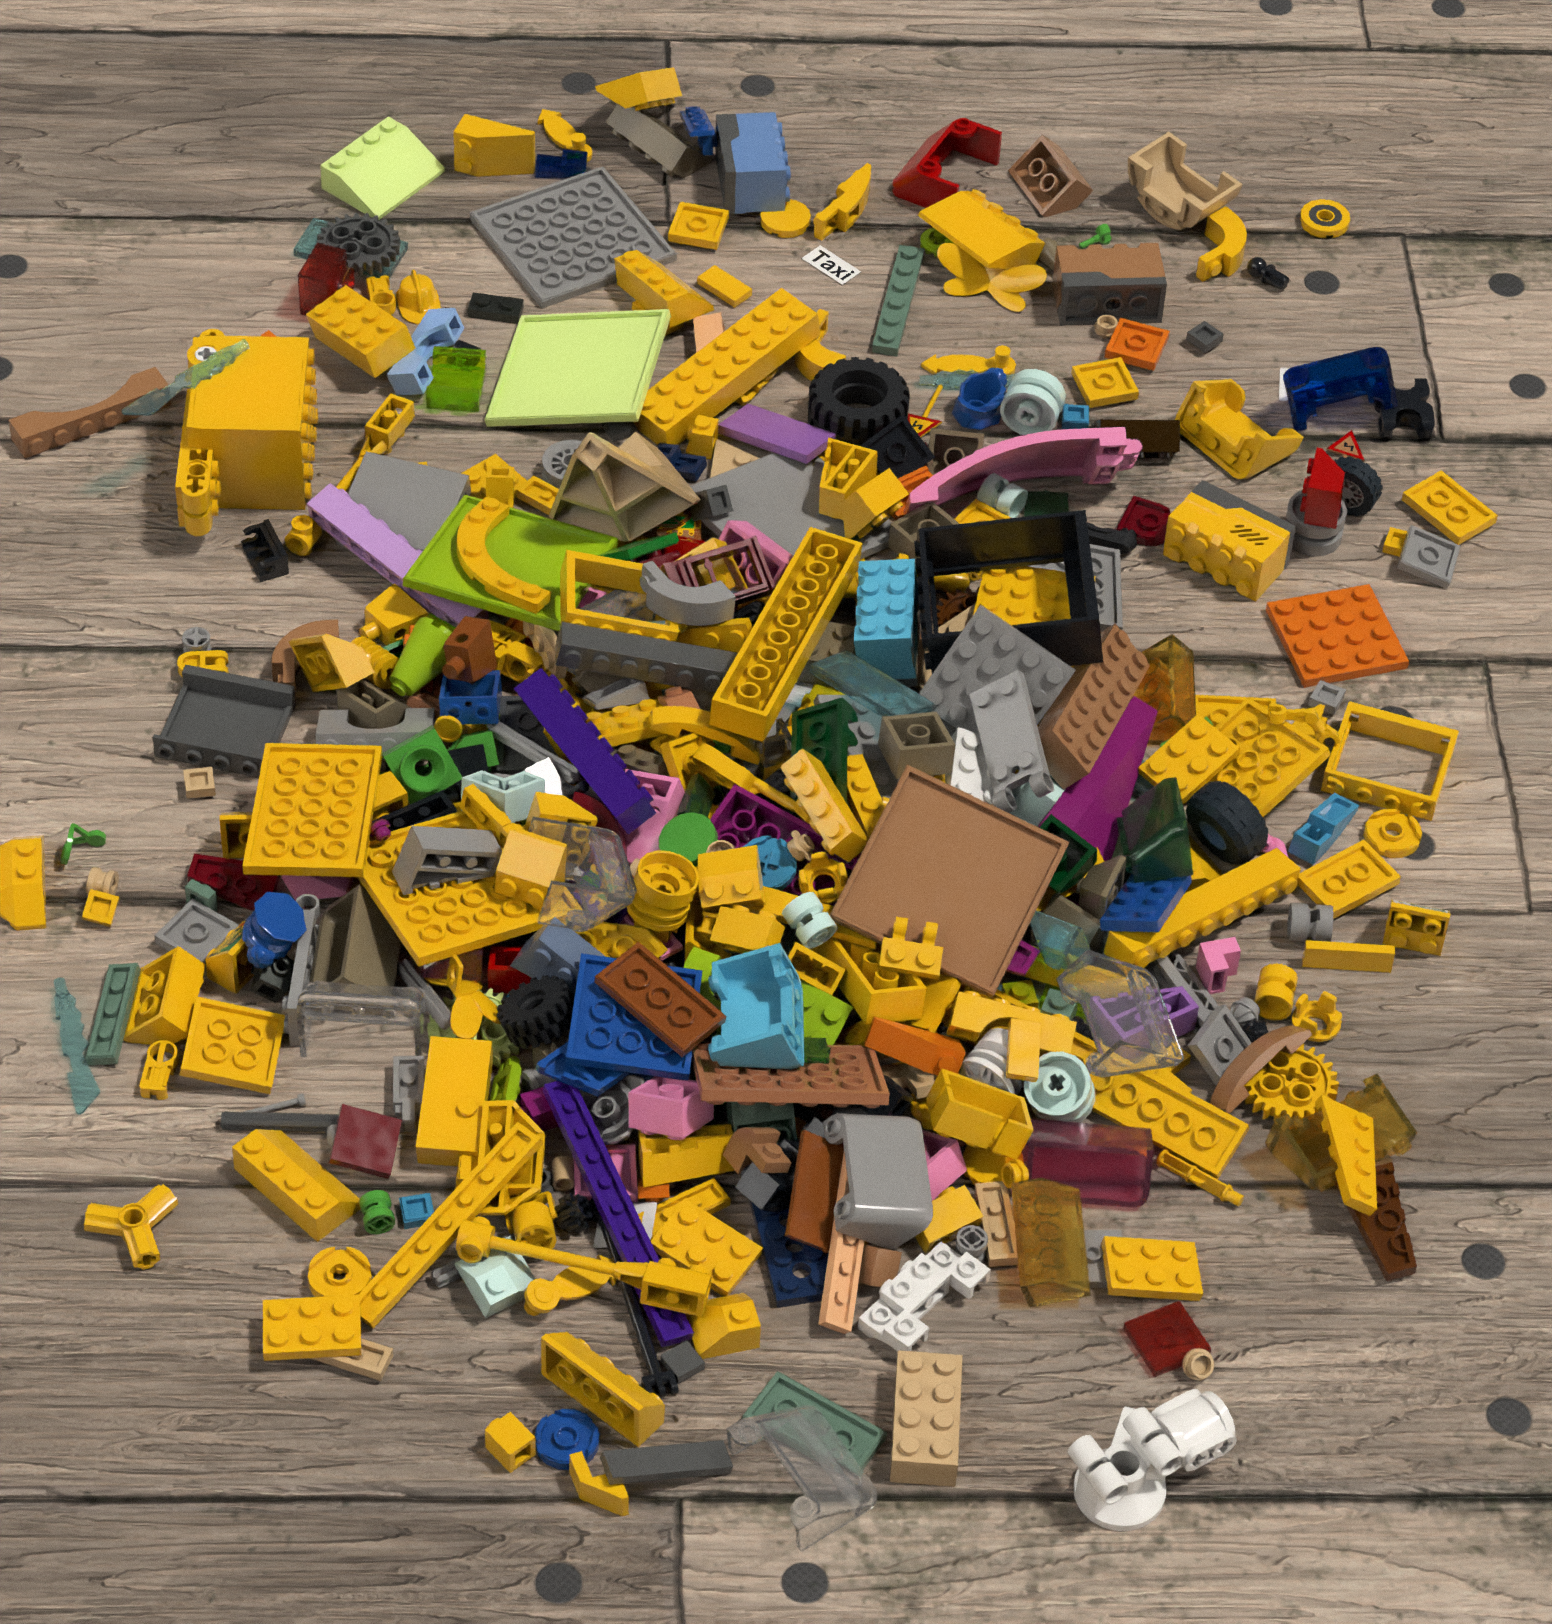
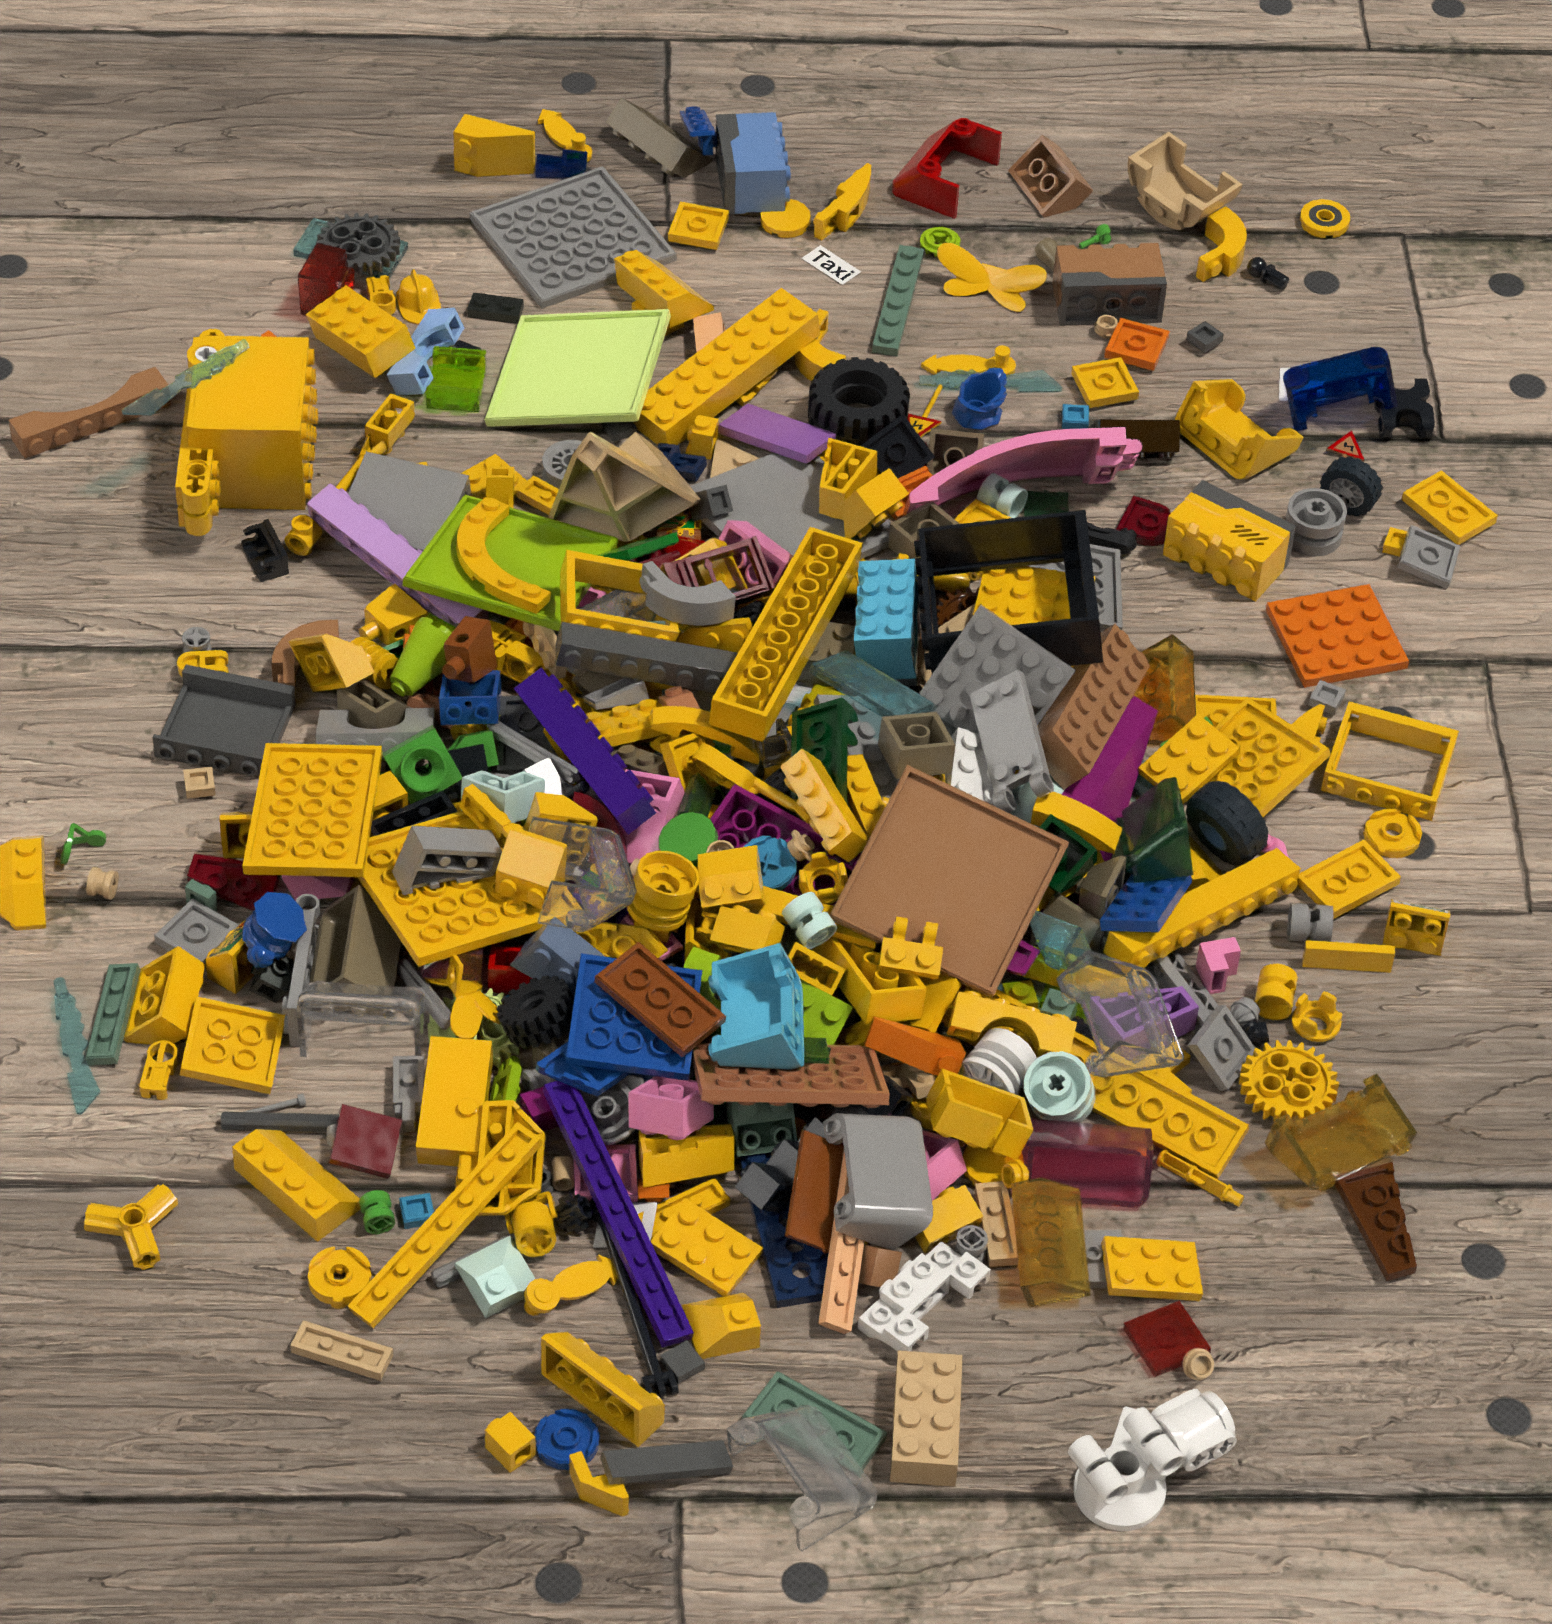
yellow plate [82,889,120,927] -> none
yellow plate [263,1294,362,1361] -> none
yellowish green slope [320,117,445,220] -> none
magenta arm [370,819,391,842] -> none
yellow piece [434,715,462,742] -> none
yellow bar [456,1216,712,1317] -> none
yellow slope [595,67,682,111] -> none
yellow tile [697,265,752,308] -> none
medium nougat brick [723,1127,792,1174] -> none
yellow slope [918,189,1045,269] -> none
light aqua wheel [1000,369,1066,435] -> none
yellow tile [1006,1018,1041,1082] -> none
medium nougat slope [1210,1025,1312,1114] -> none
yellow piece [1268,703,1340,747] -> none
dark azure slope [1288,793,1360,865] -> none
red slope [1300,447,1345,529] -> none
yellow wing [1315,1095,1377,1216] -> none
none -> yellow slope [1031,792,1122,854]

